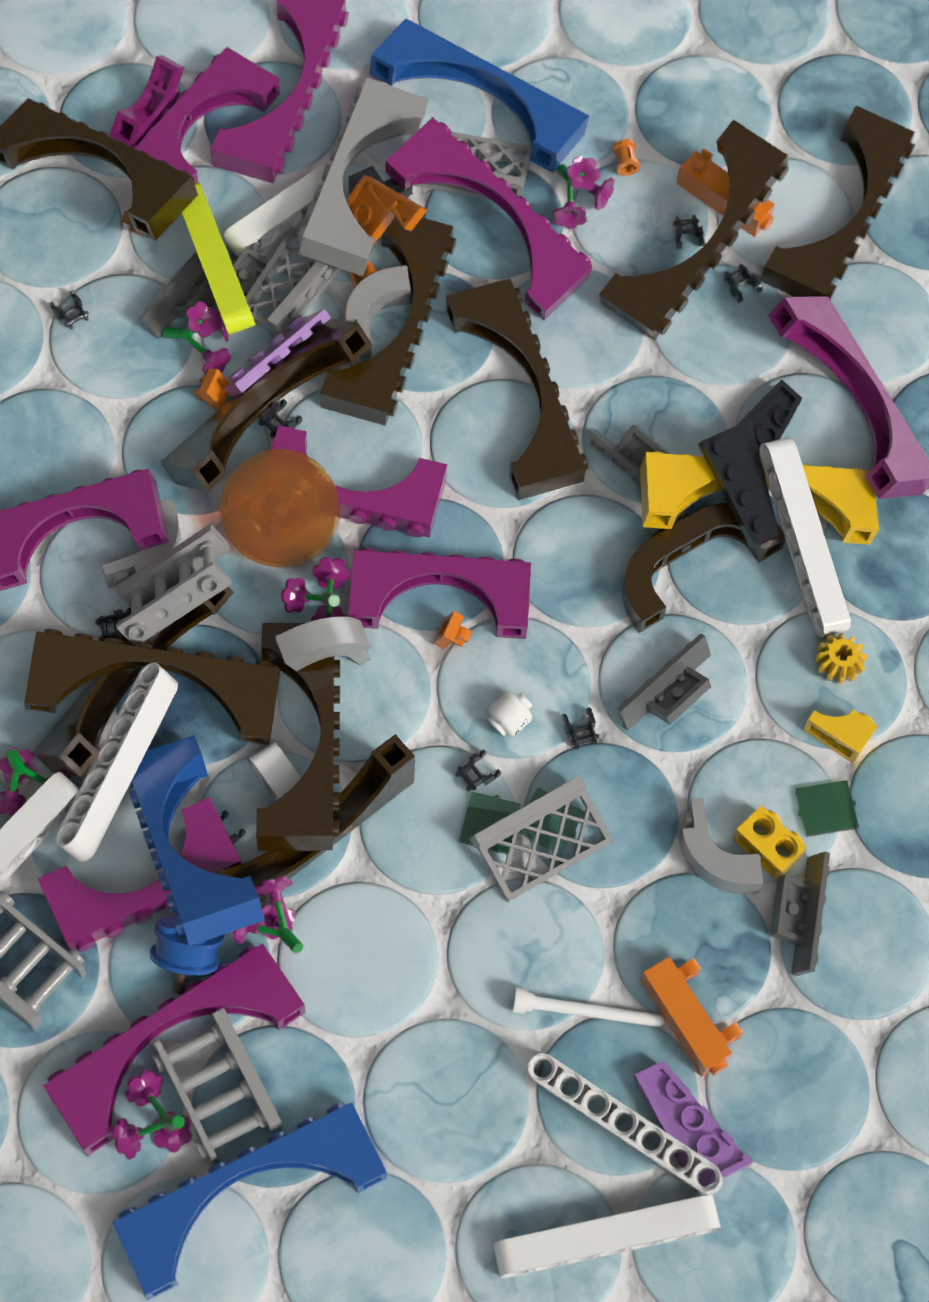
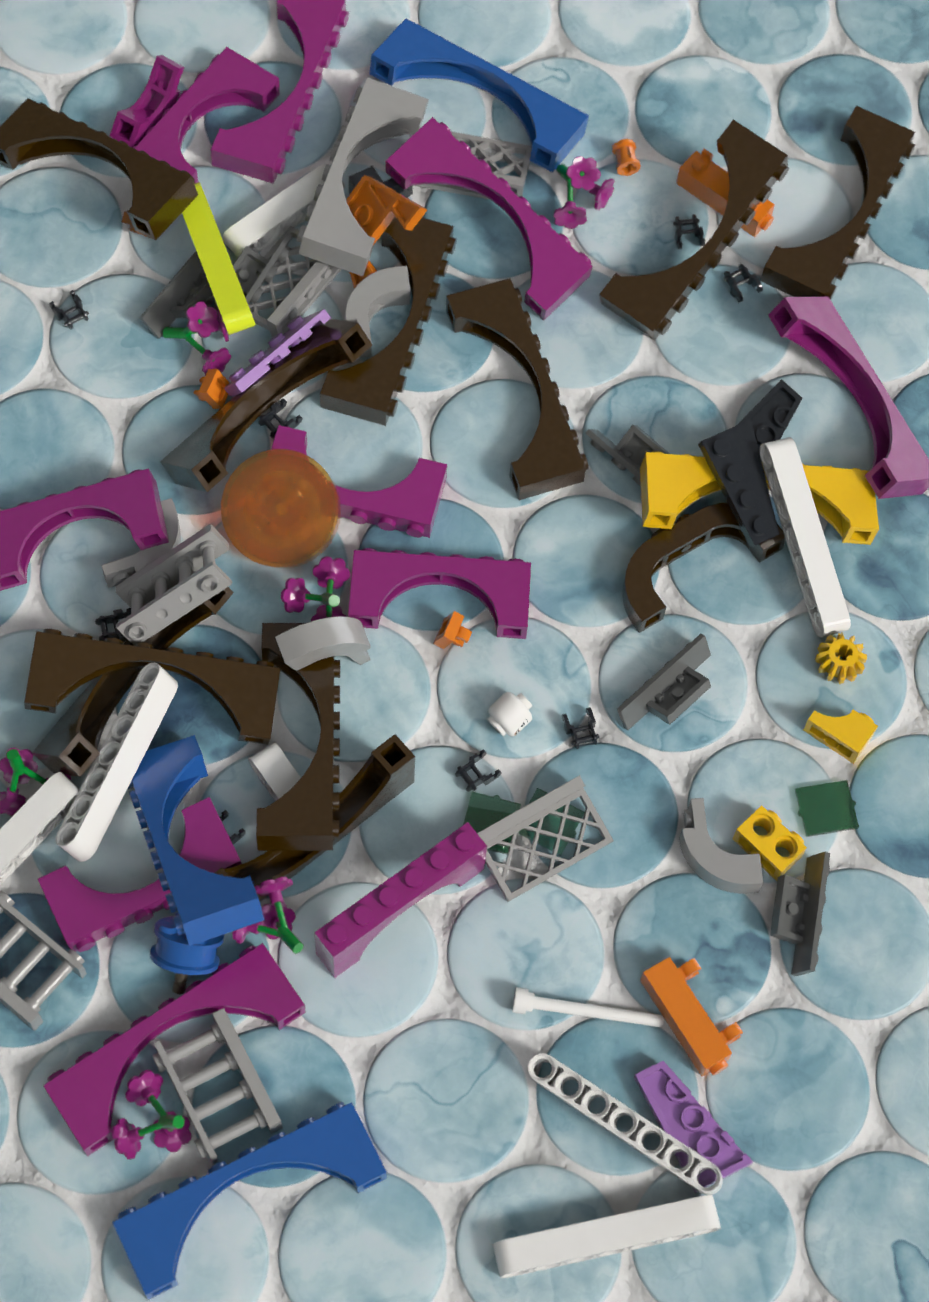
none -> magenta arch [314,822,487,978]

